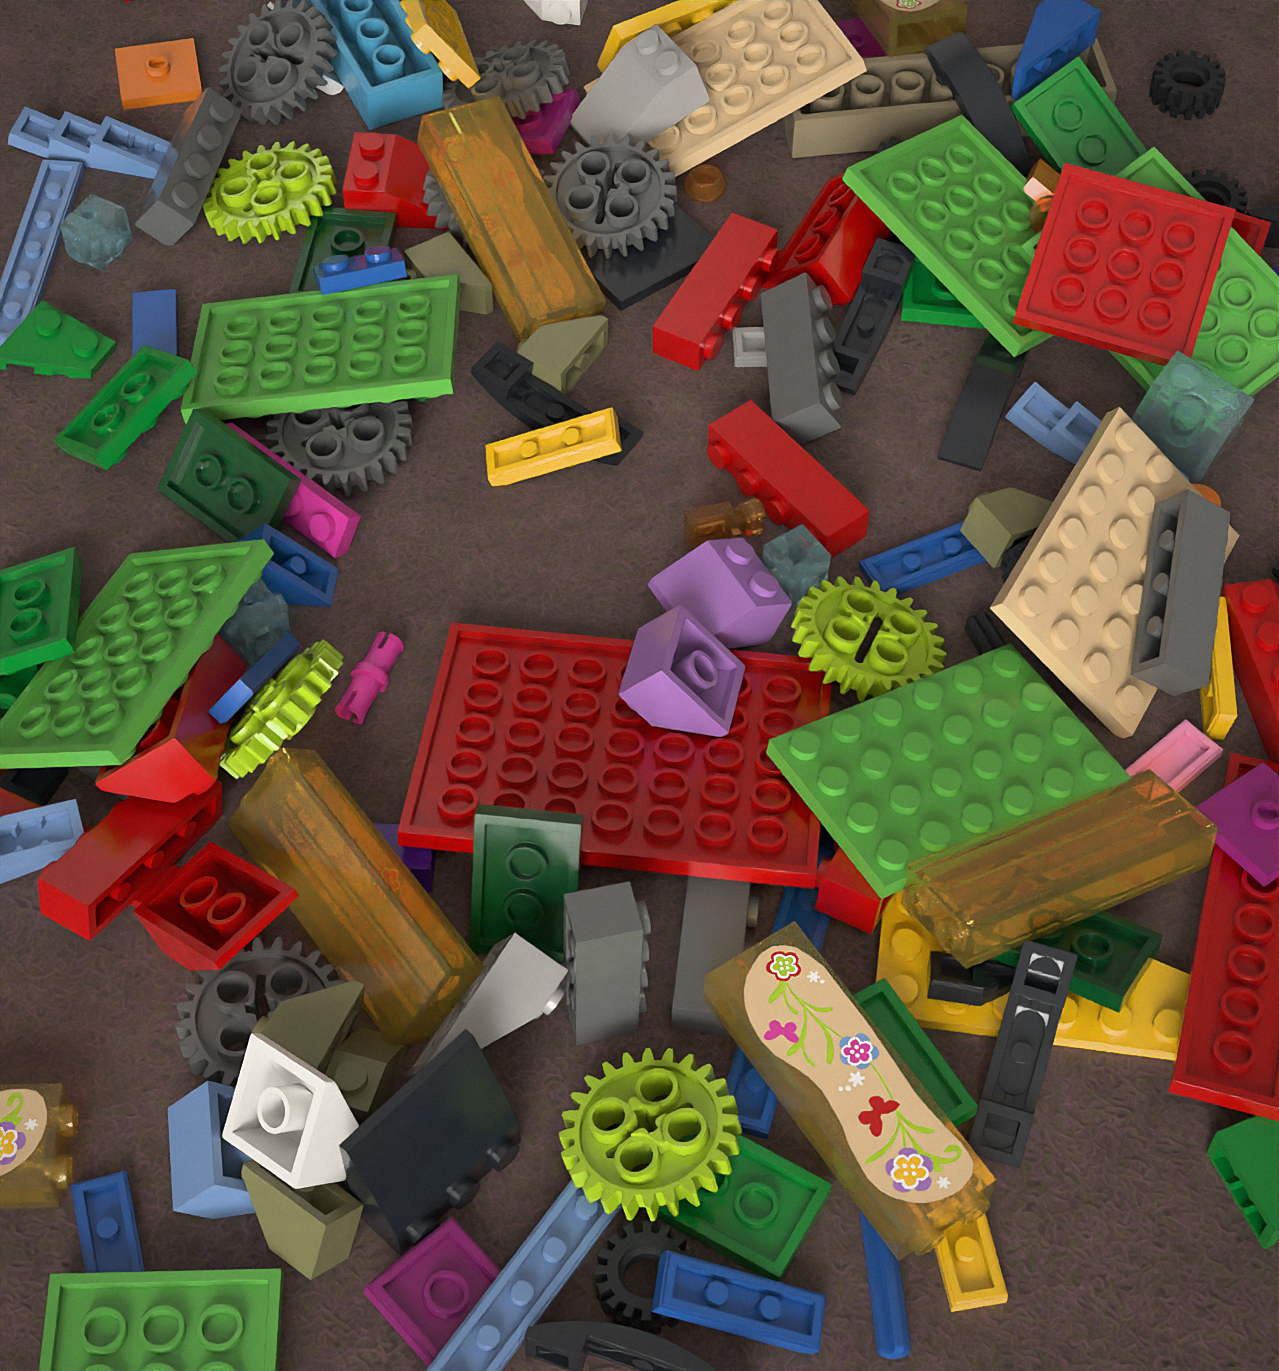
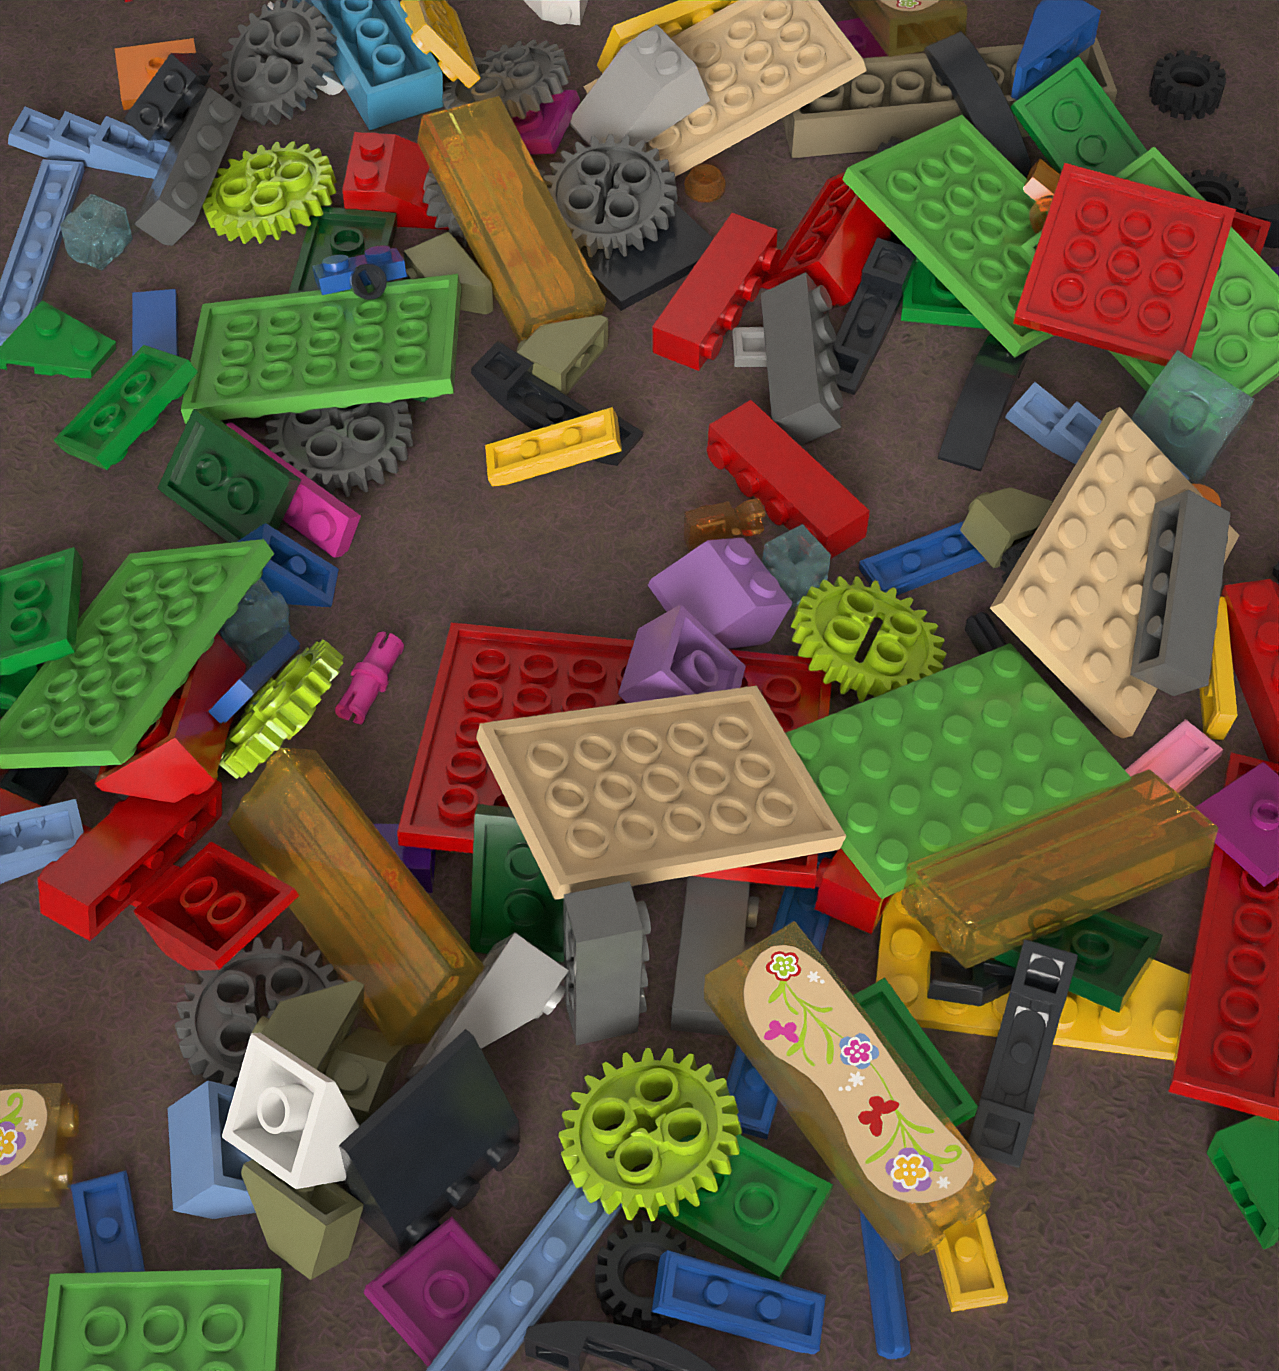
none -> black plate [124,53,213,141]
none -> black hinge [349,264,387,300]
none -> tan plate [476,686,846,900]

